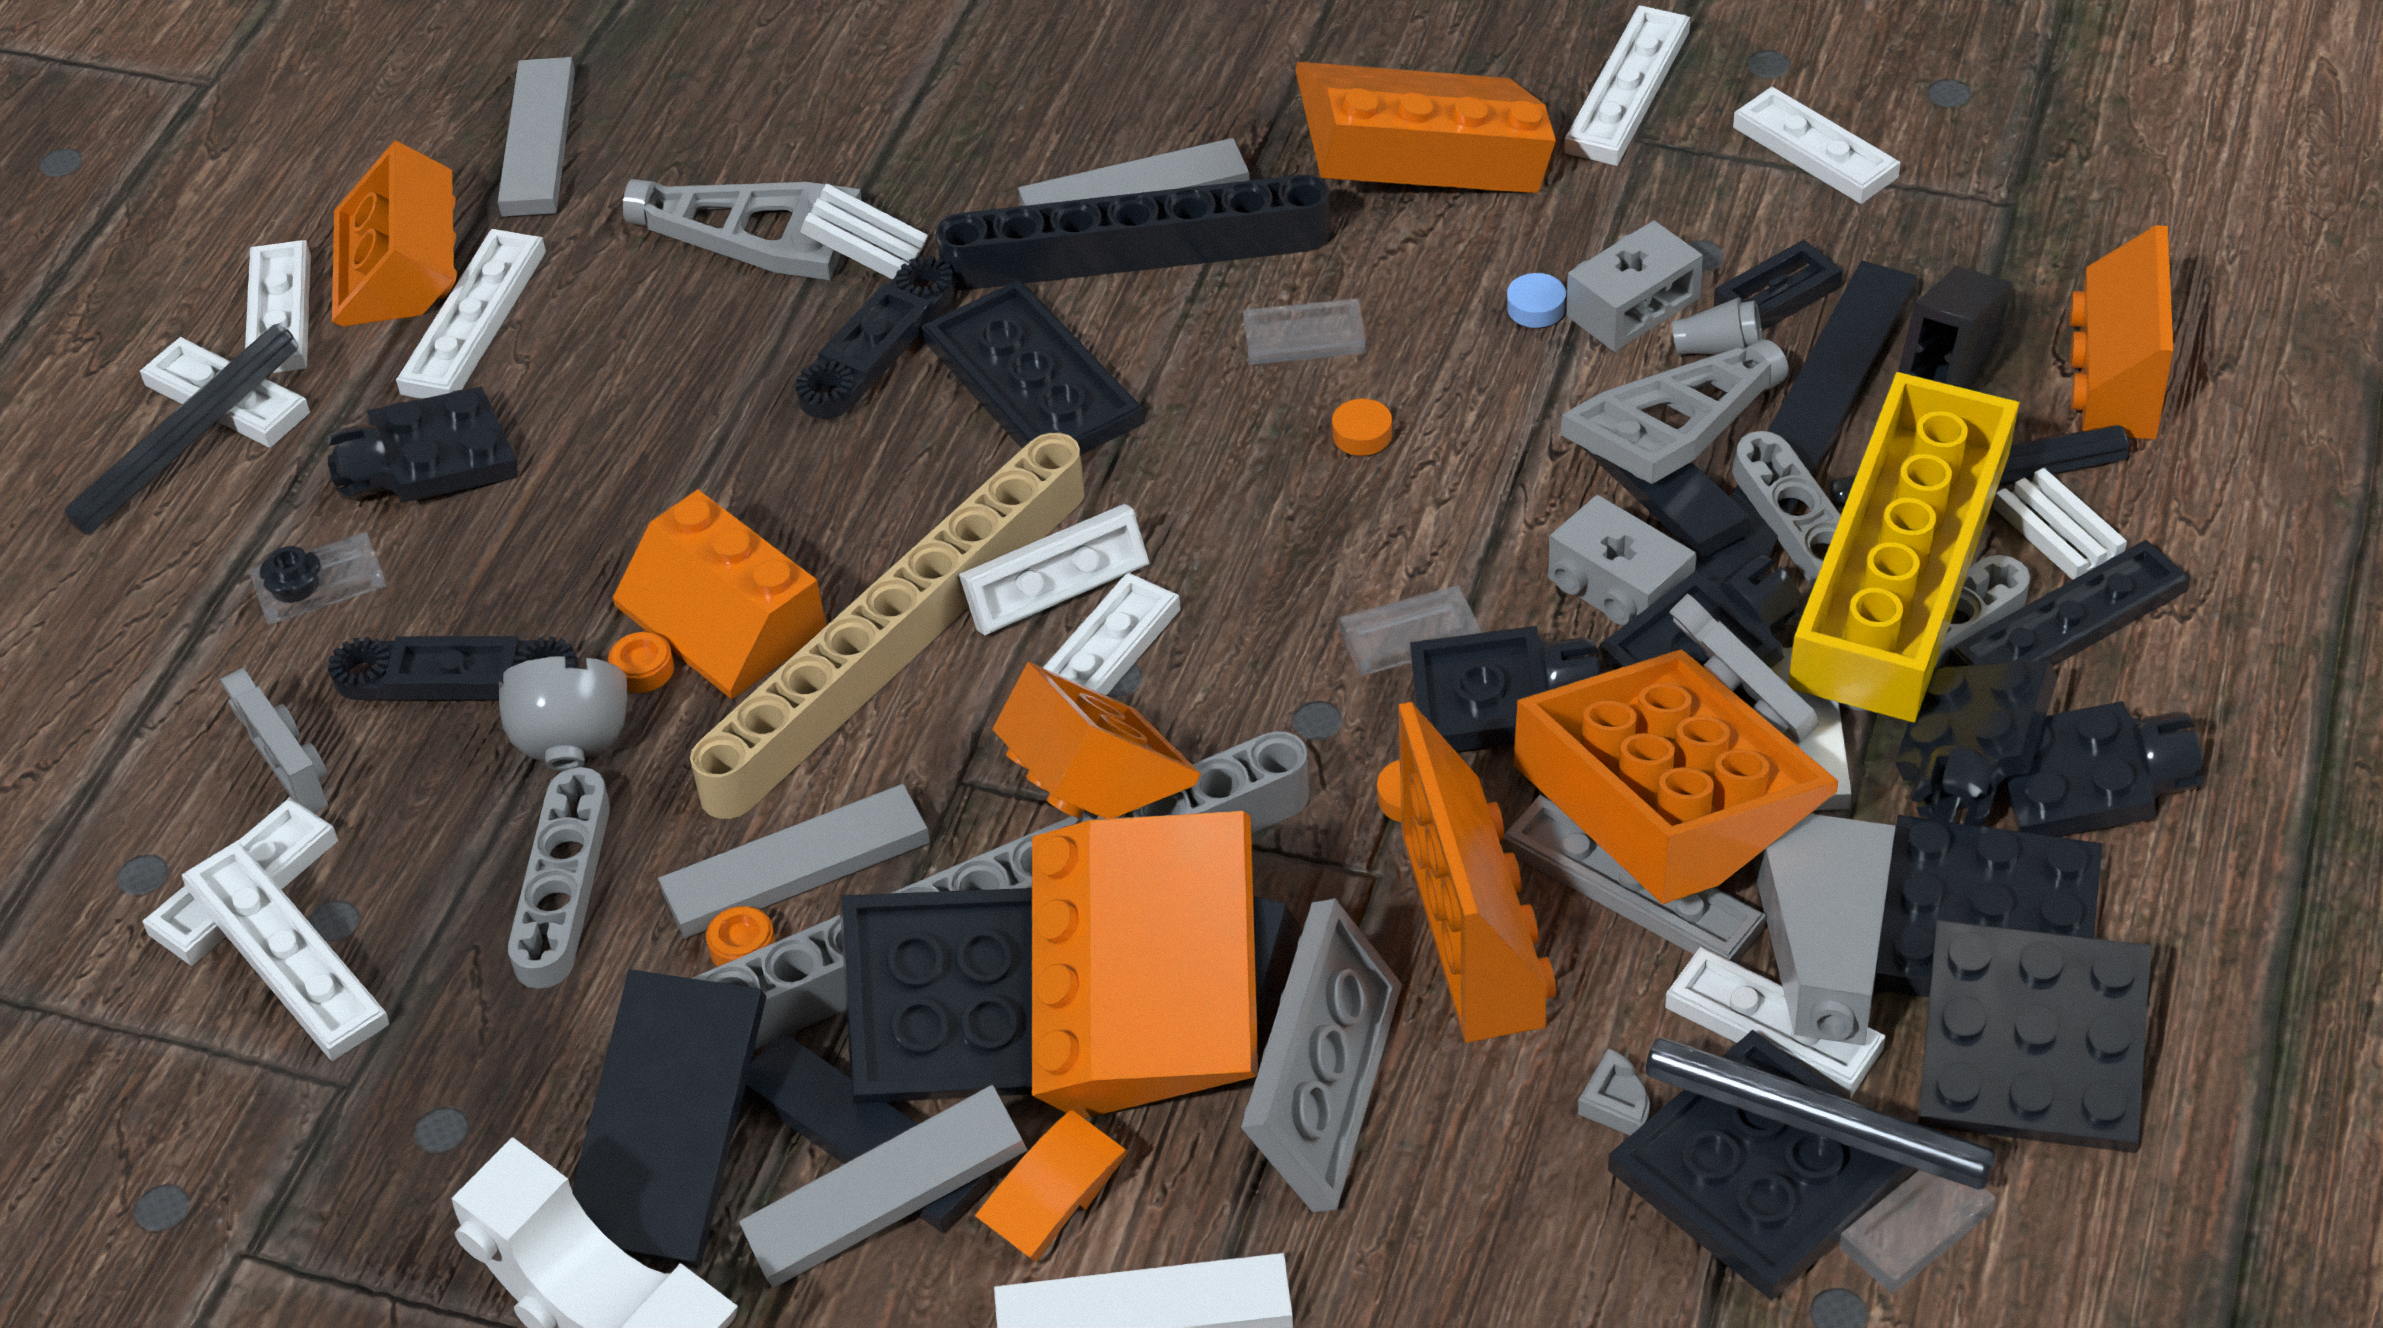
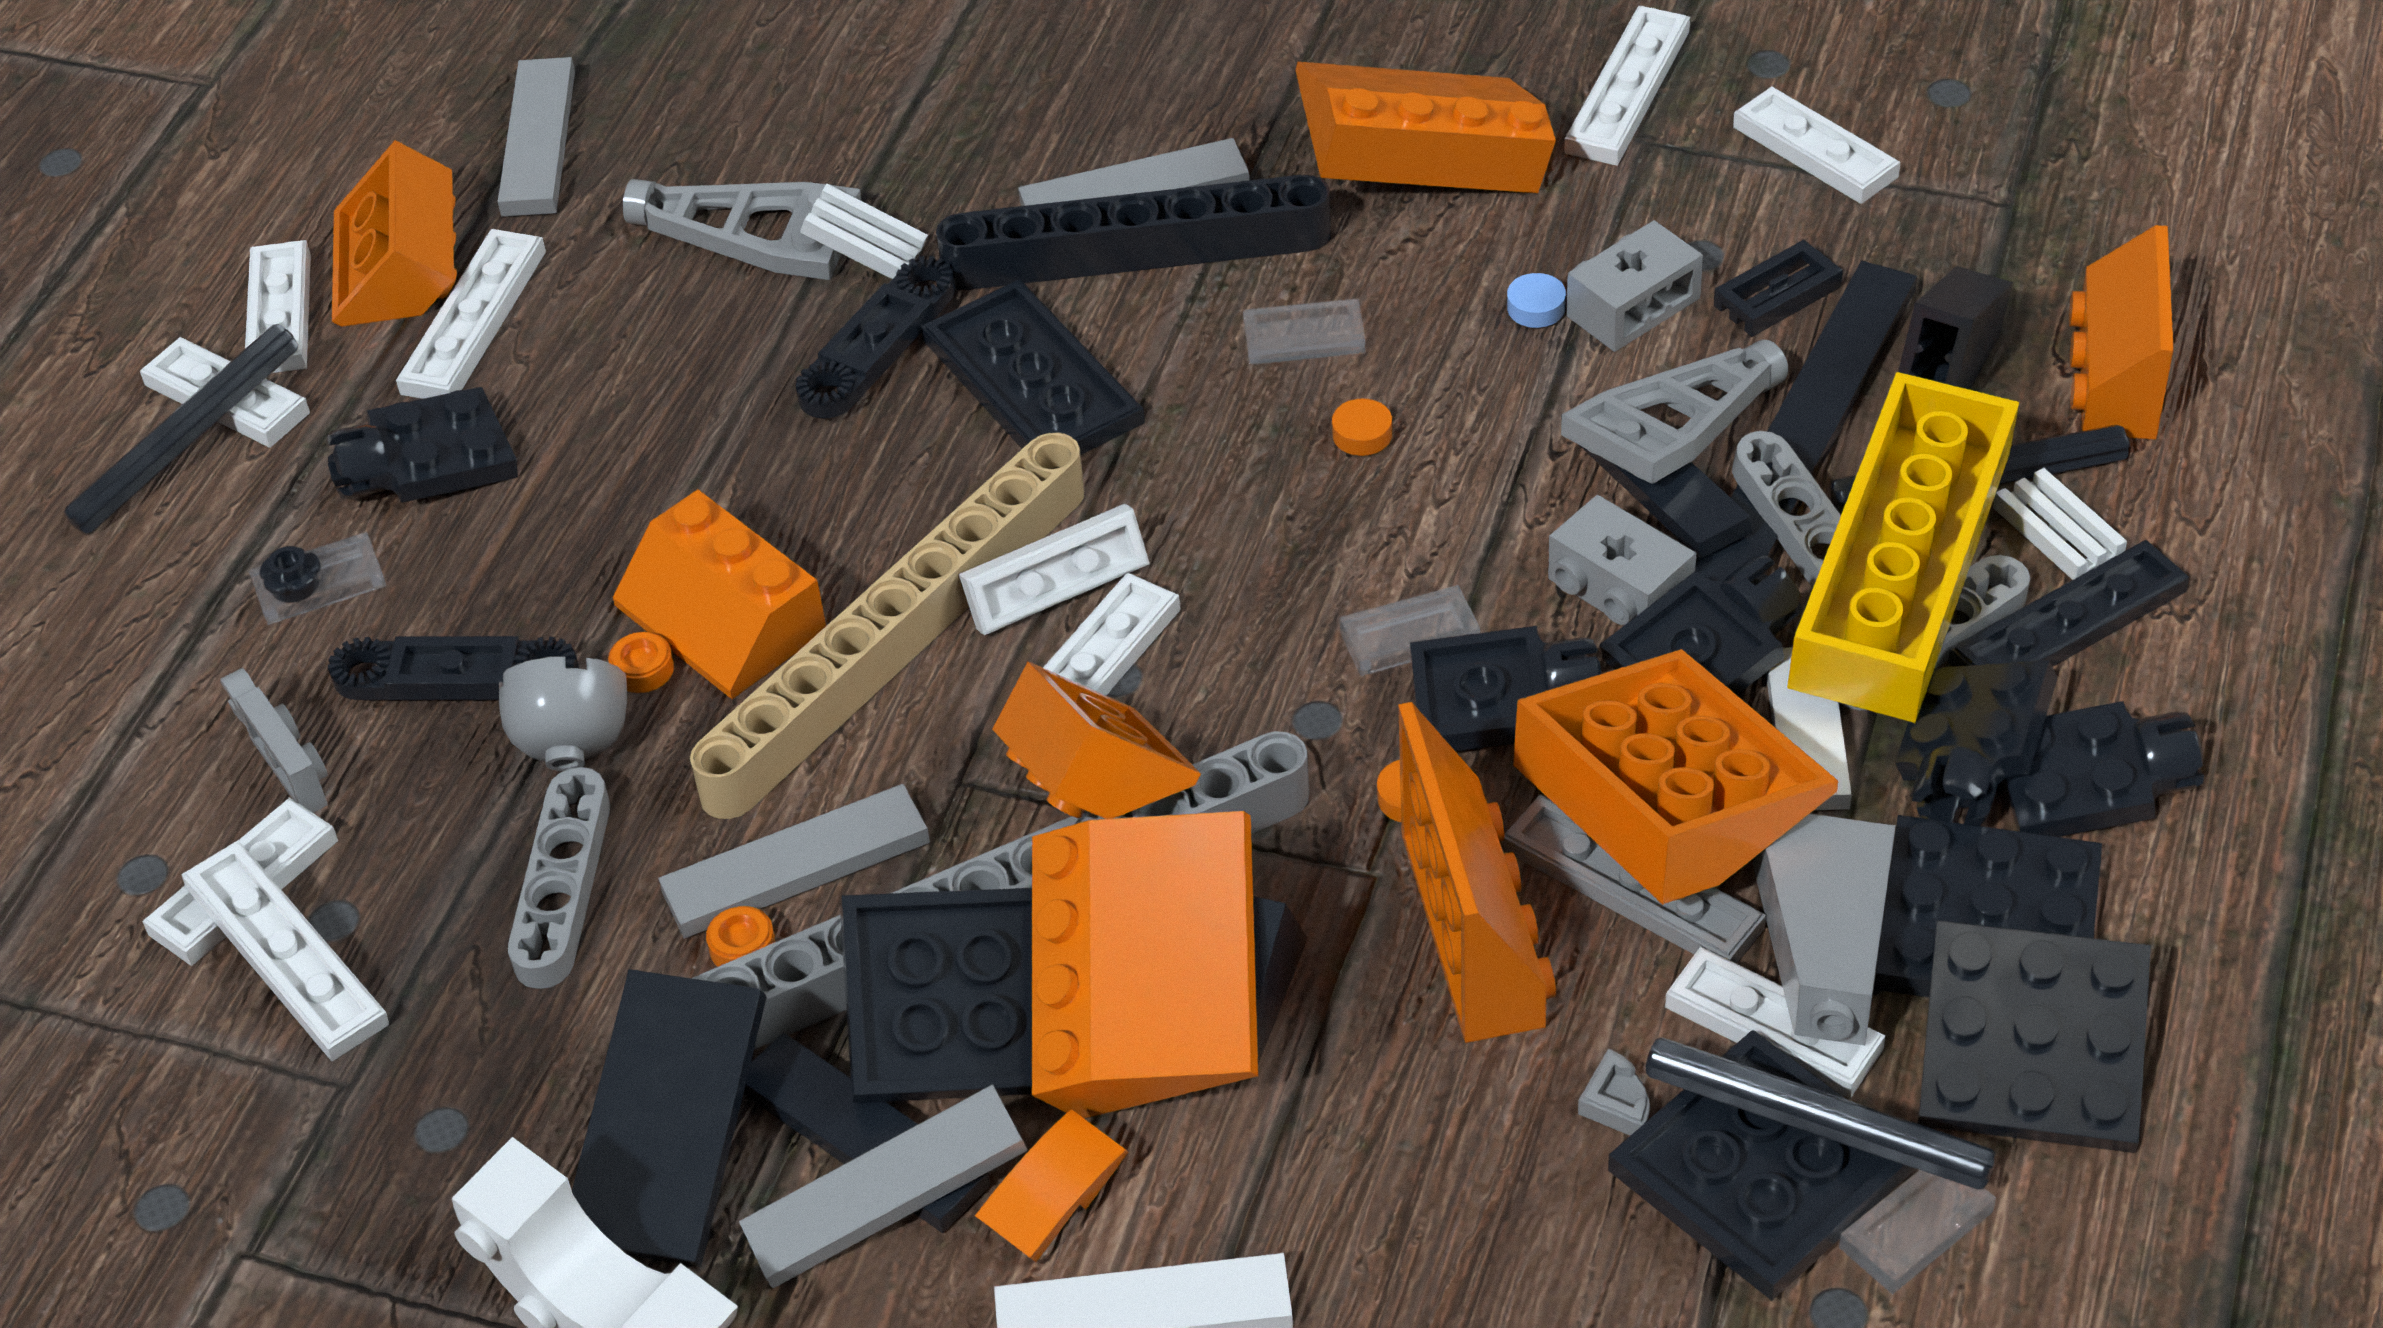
light grey plate [1241,899,1402,1212] -> none
light grey plate [1669,593,1819,743] -> none
light grey cone [1672,297,1763,356] -> none

